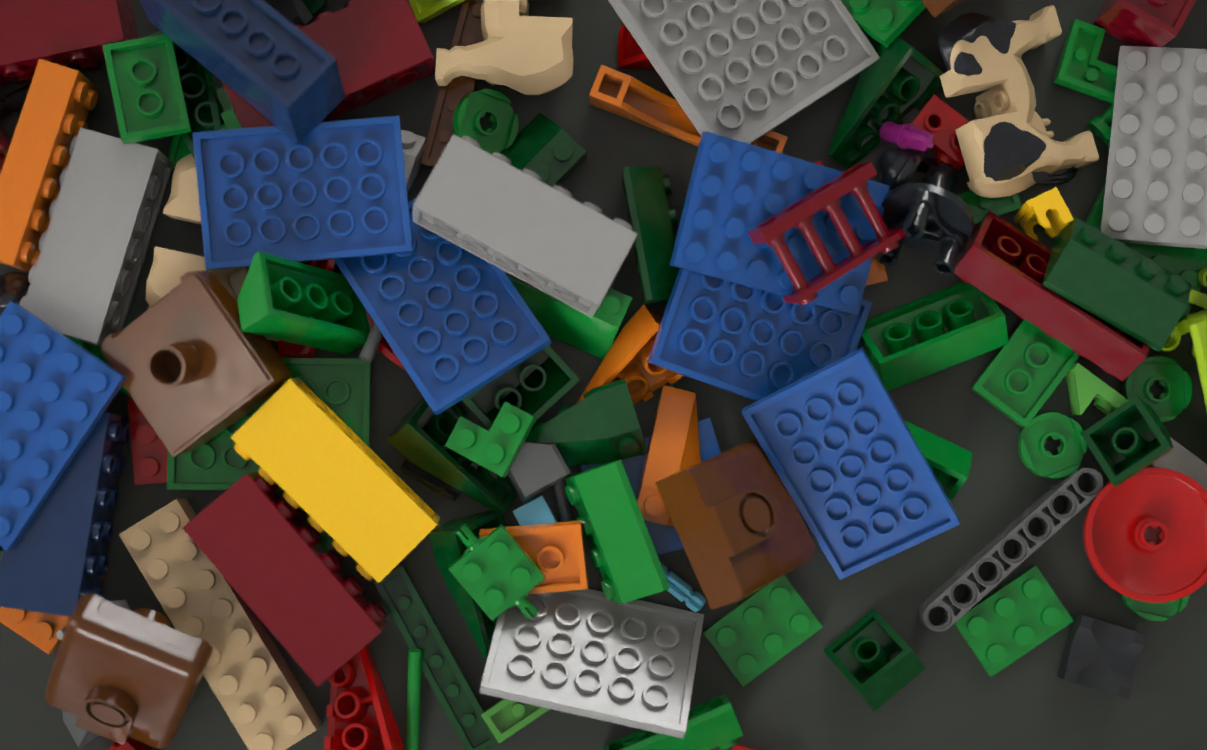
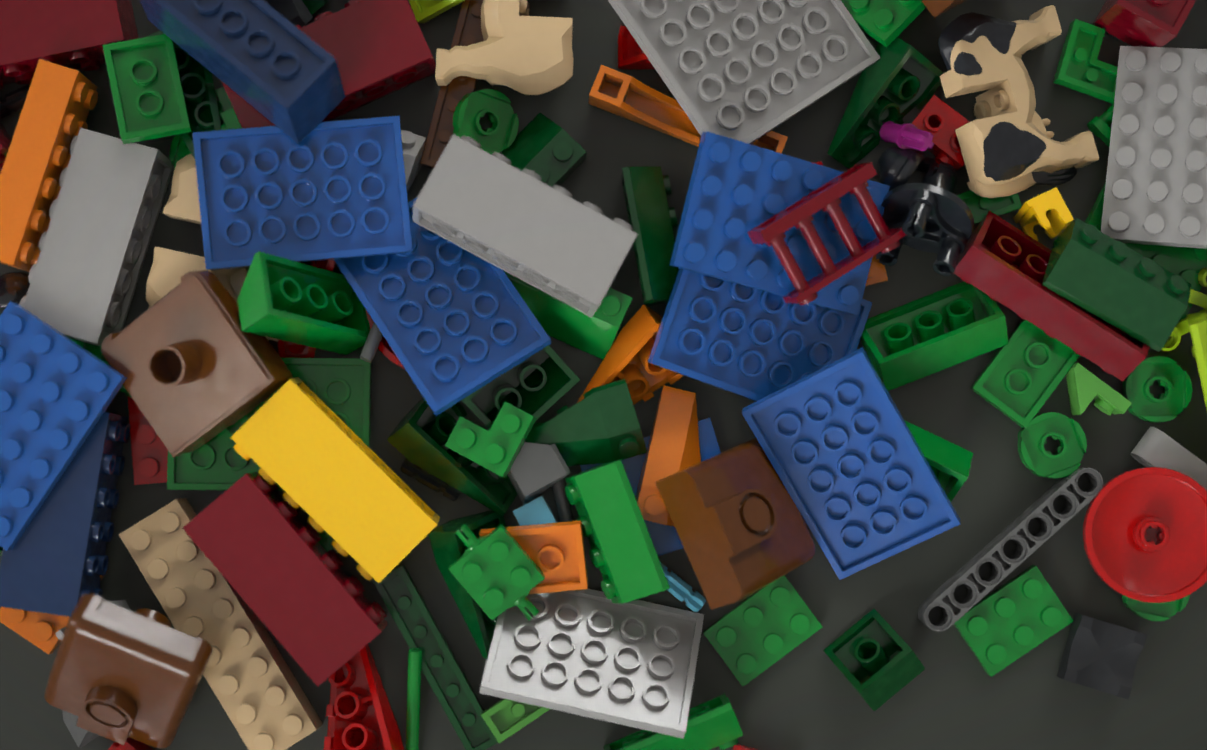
dark green slope [1081,395,1174,487] -> none

